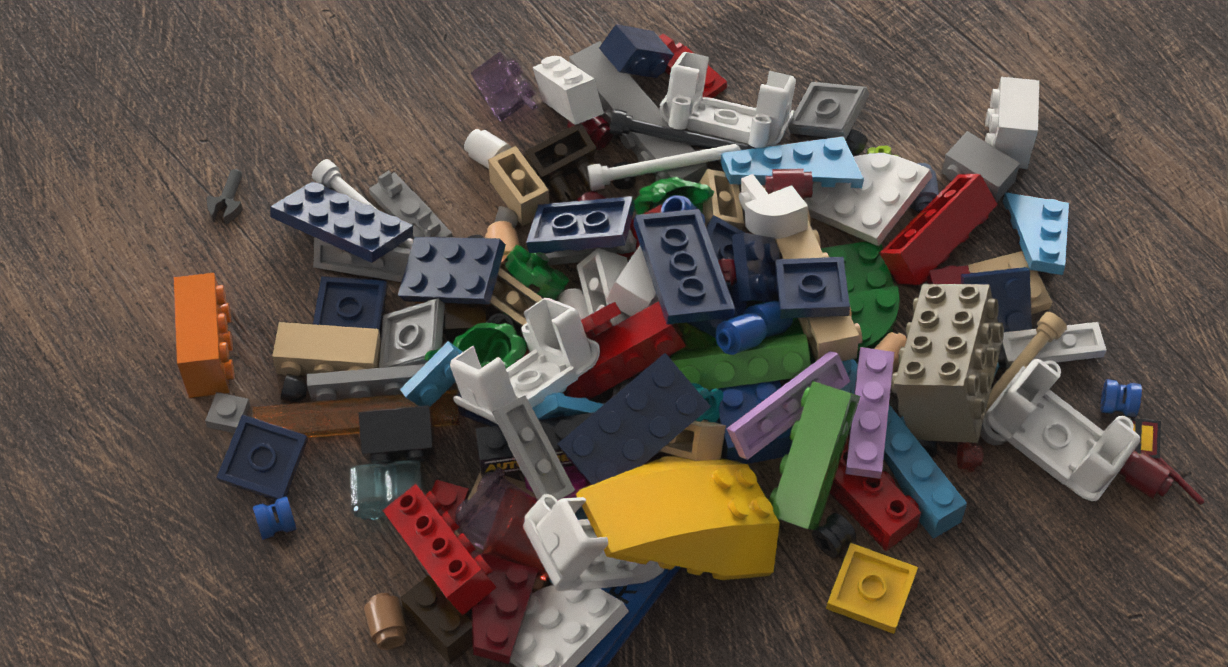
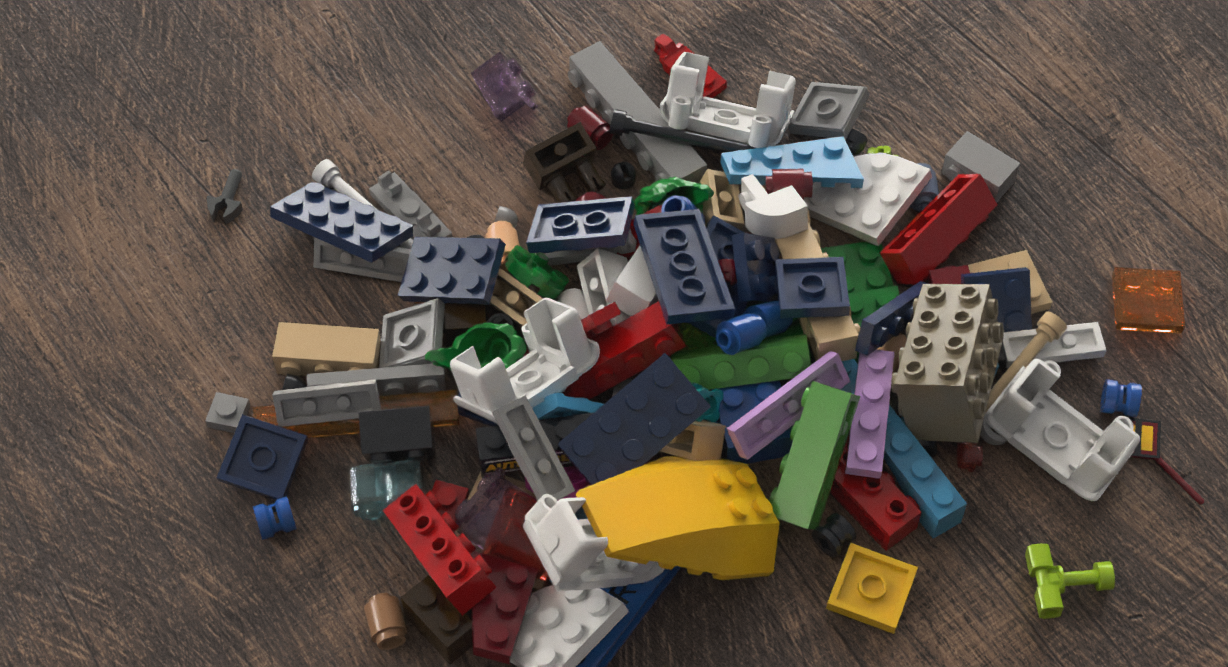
orange brick [174,273,235,398] -> none
dark blue plate [313,276,388,333] -> none
dark azure plate [400,341,463,407] -> none
white brick [464,129,511,169] -> none
tan brick [488,146,549,226] -> none
white brick [533,56,604,125] -> none
white piece [587,144,741,191] -> none
dark blue brick [599,24,674,78] -> none
white brick [985,77,1039,169] -> none
wing [1003,192,1069,275] -> none
dark red brick [1119,450,1175,499] -> none
none -> light grey plate [272,379,381,427]
none -> dark blue plate [855,281,928,355]
none -> lime bar [1025,543,1115,619]
none -> clear orange plate [1112,267,1185,333]

